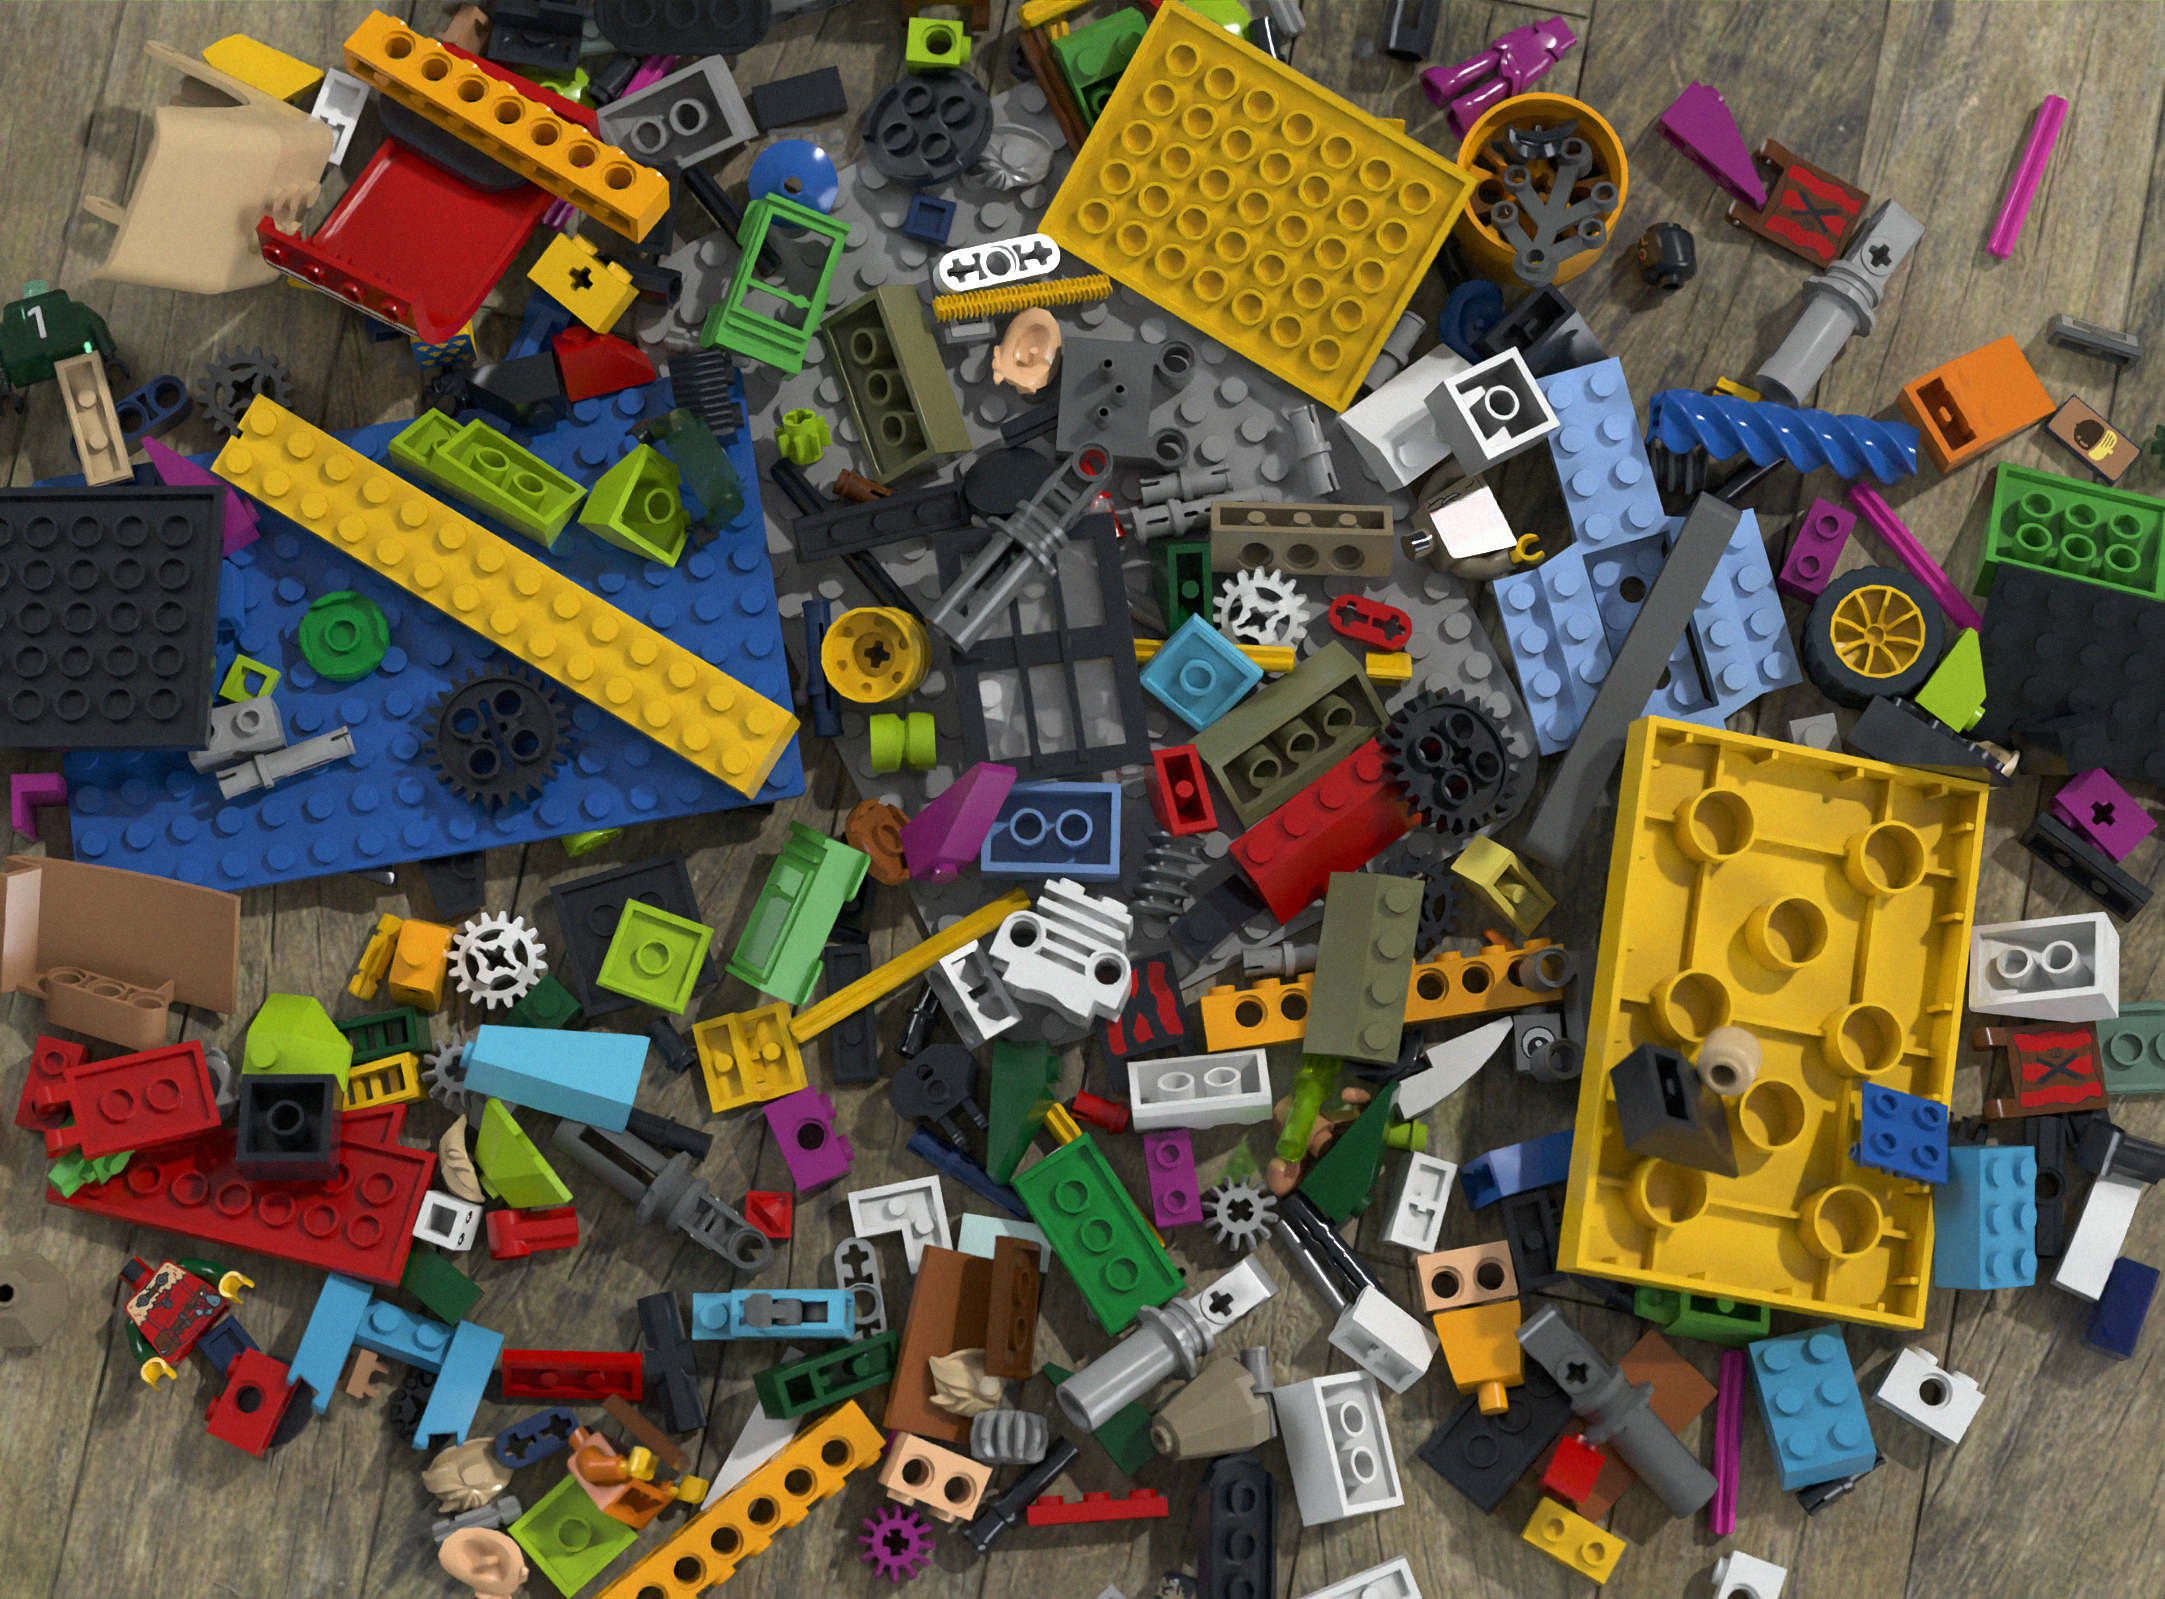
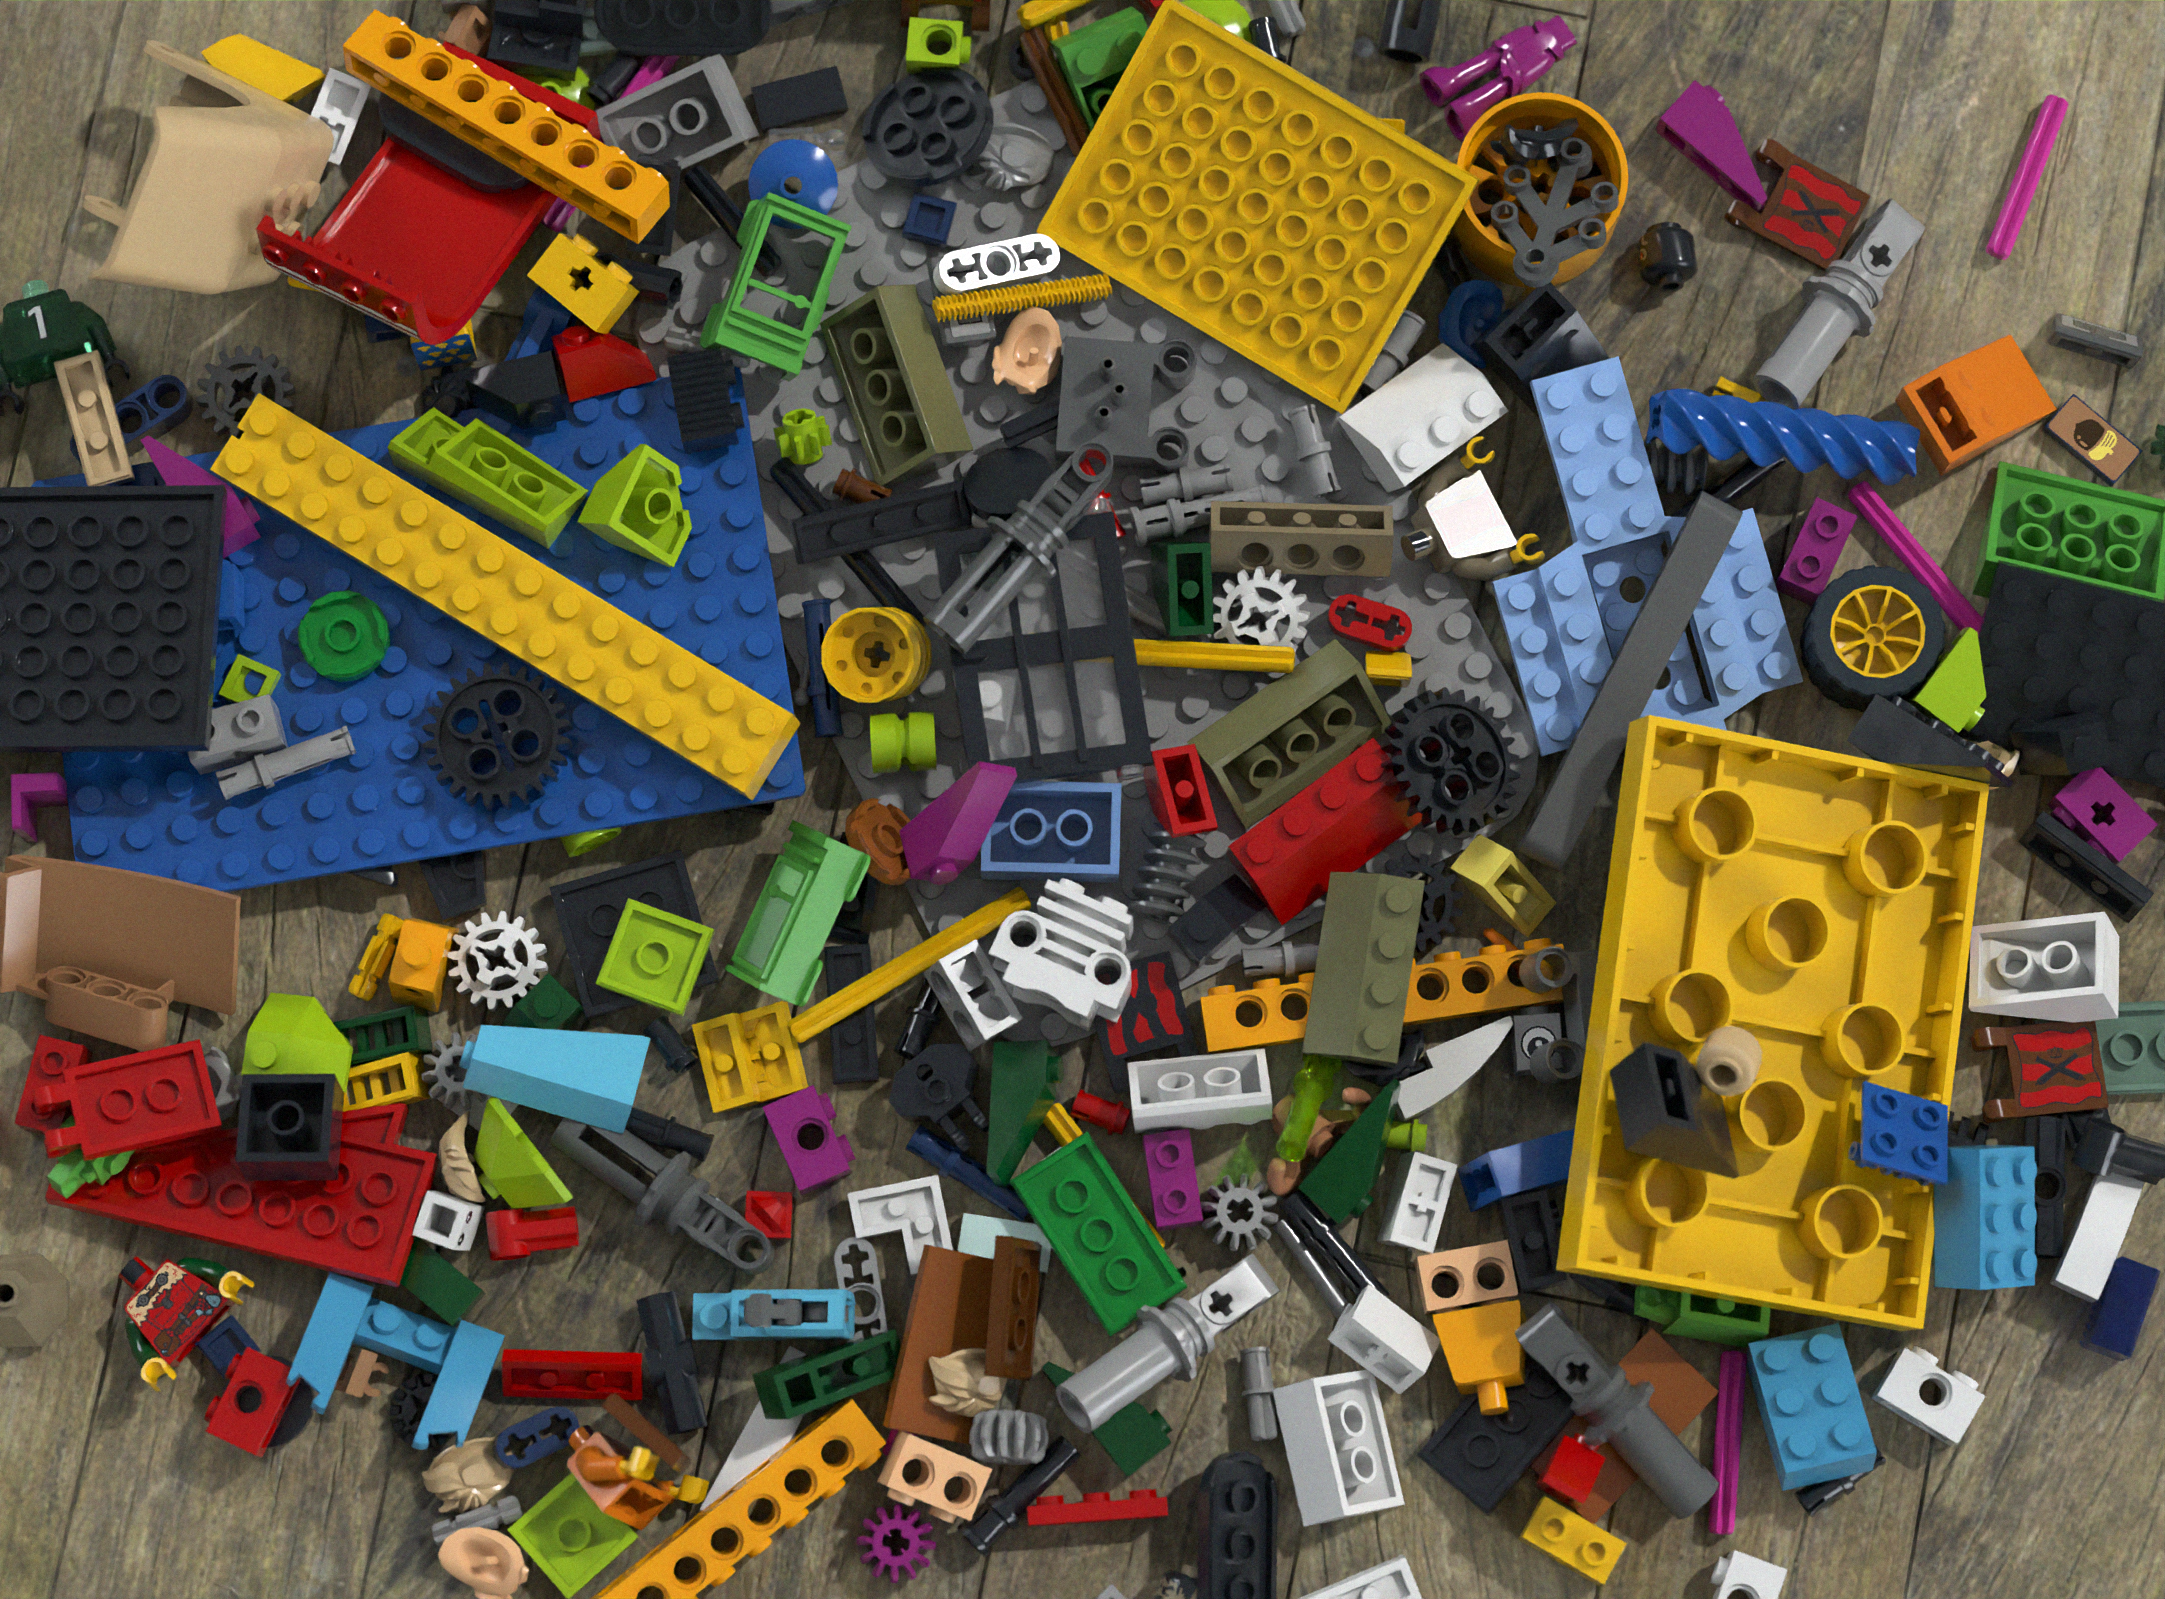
clear green torso [624,408,748,550] -> none
medium azure tile [1138,613,1264,733] -> none
dark tan cone [1150,1355,1270,1461] -> none
light grey brick [1423,346,1561,478] -> none
light grey brick [1782,713,1843,754] -> none

